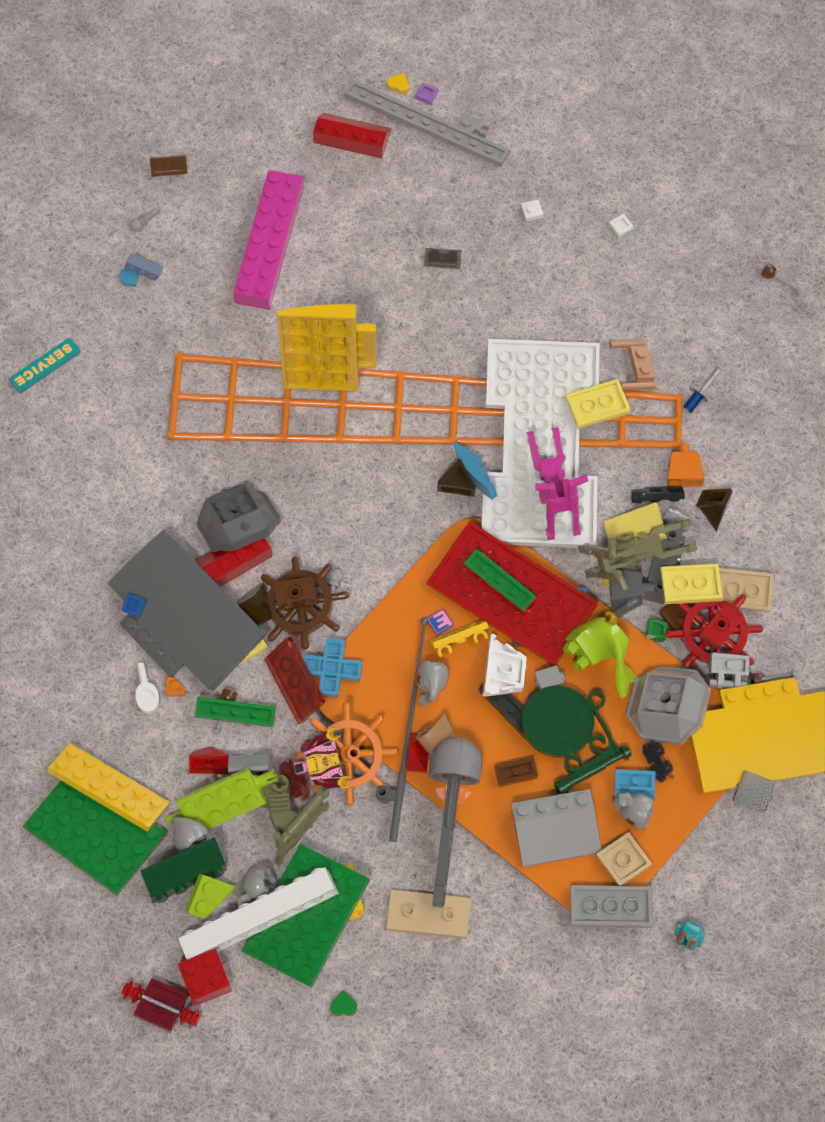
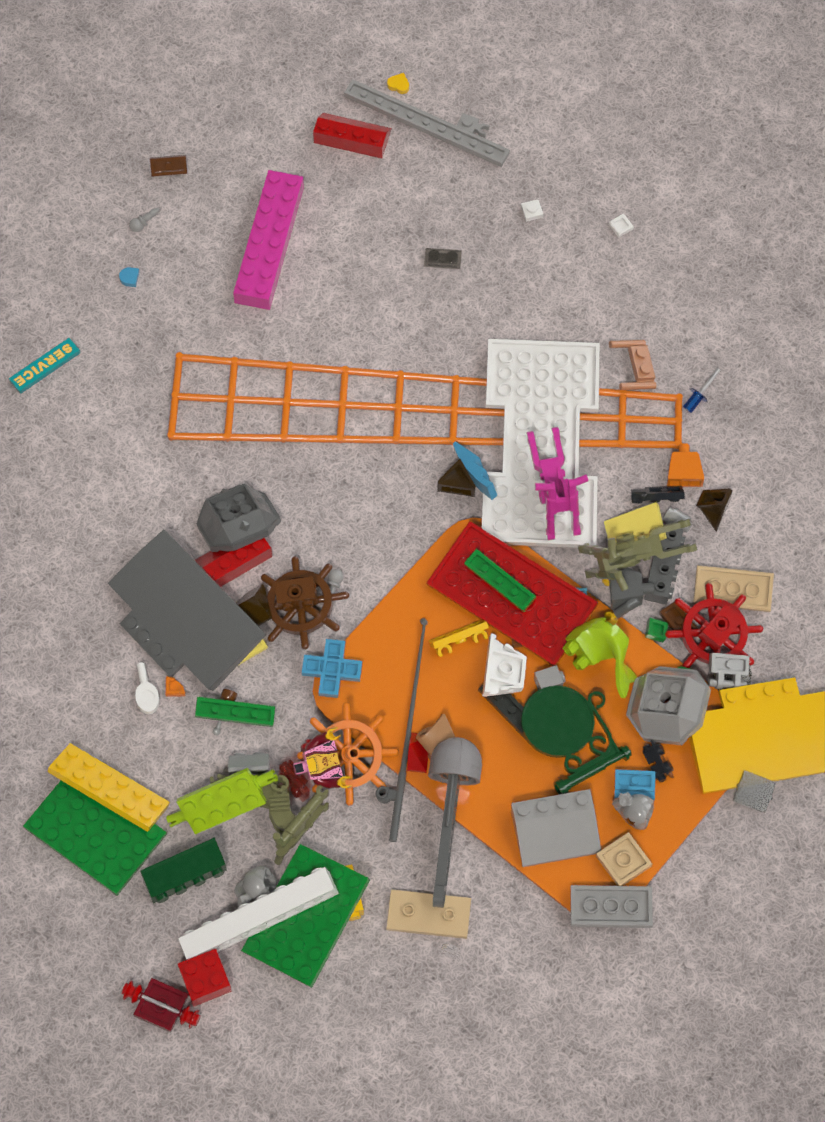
blue tile [121,593,147,618] -> none
sand blue piece [125,253,162,281] -> none
light grey piece [171,817,209,852] -> none
lime wing [185,873,235,919] -> none
red slope [189,746,229,774] -> none
clear red tile [264,637,326,724] -> none
yellow slope [277,304,377,392] -> none
green tile [330,991,357,1016] -> none
medium lavender tile [415,83,439,105] -> none
light grey piece [415,661,449,707] -> none
tile [427,610,454,636] -> none
reddish brown plate [494,758,538,787] -> none
light yellow tile [565,379,631,429] -> none
light yellow tile [660,564,723,604] -> none
teal head [674,920,706,950] -> none
hinge [750,671,798,684] -> none
hinge [761,263,802,294] -> none

